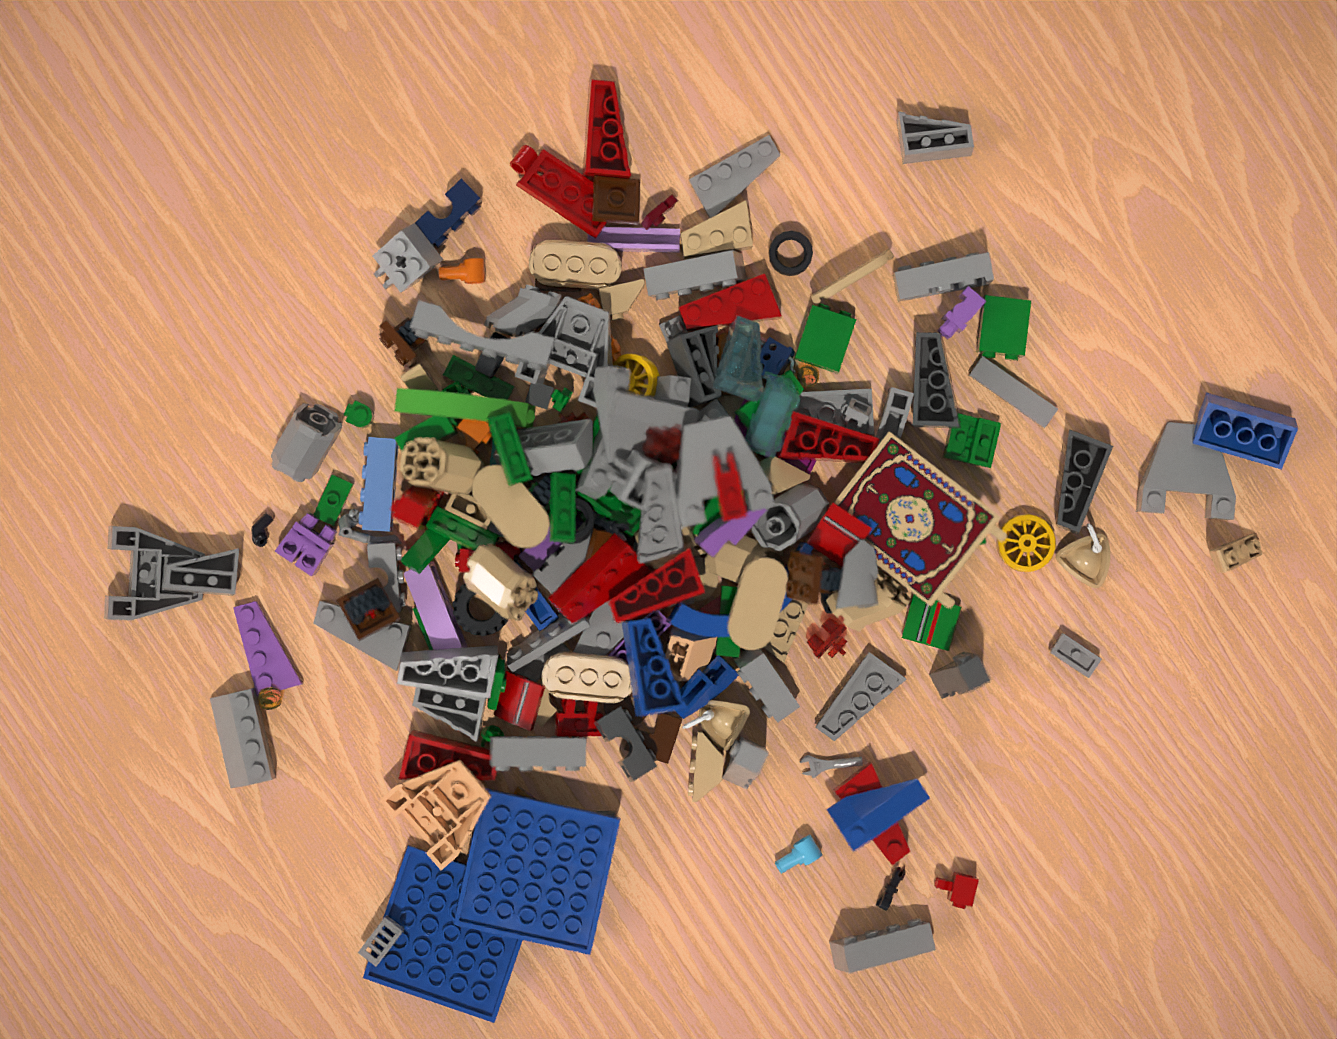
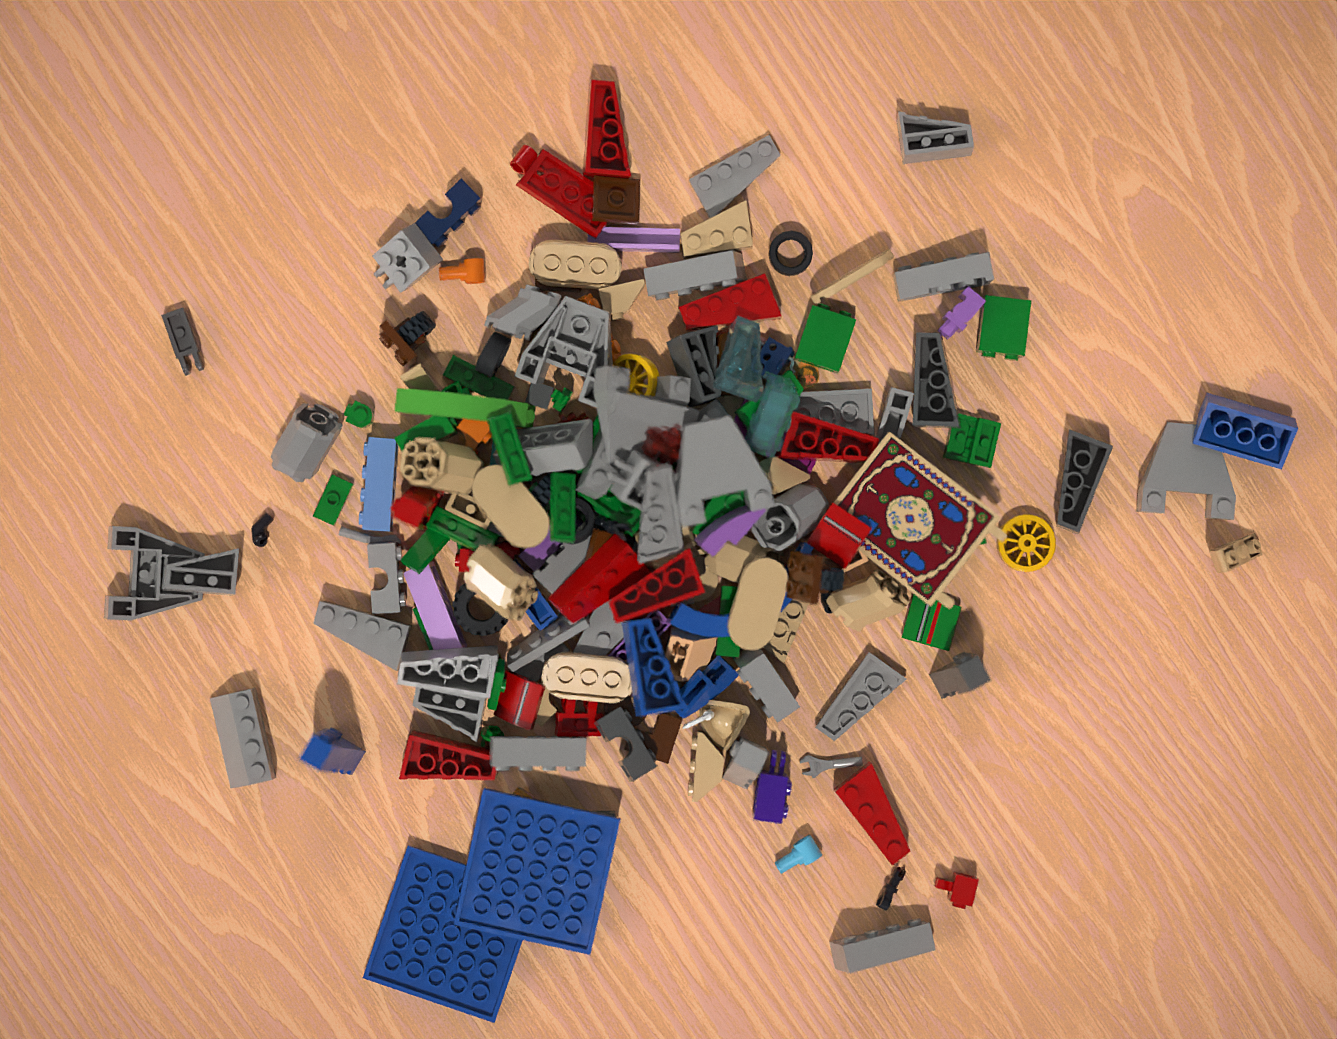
medium lavender wing [233,601,303,697] -> none
clear yellow tile [258,687,282,710] -> none
medium lavender hips [275,513,337,576] -> none
plate [336,578,400,641] -> none
light grey arm [338,509,359,537] -> none
light grey slope [358,915,405,966] -> none
light nougat wedge [380,760,491,870] -> none
light grey arch [410,300,555,371] -> none
dark red plate [641,194,678,230] -> none
light grey tile [659,315,688,342] -> none
red hinge [712,452,747,522] -> none
clear red hips [807,617,848,658] -> none
blue wedge [826,778,930,852] -> none
light grey panel [836,539,878,609] -> none
light grey tile [844,398,873,429] -> none
light grey tile [969,357,1058,428] -> none
light grey plate [1049,633,1102,678] -> none
tan hat [1056,523,1110,589] -> none
none -> dark grey hinge [161,308,204,376]
none -> blue wedge [299,727,366,775]
none -> dark purple brick [752,750,792,824]

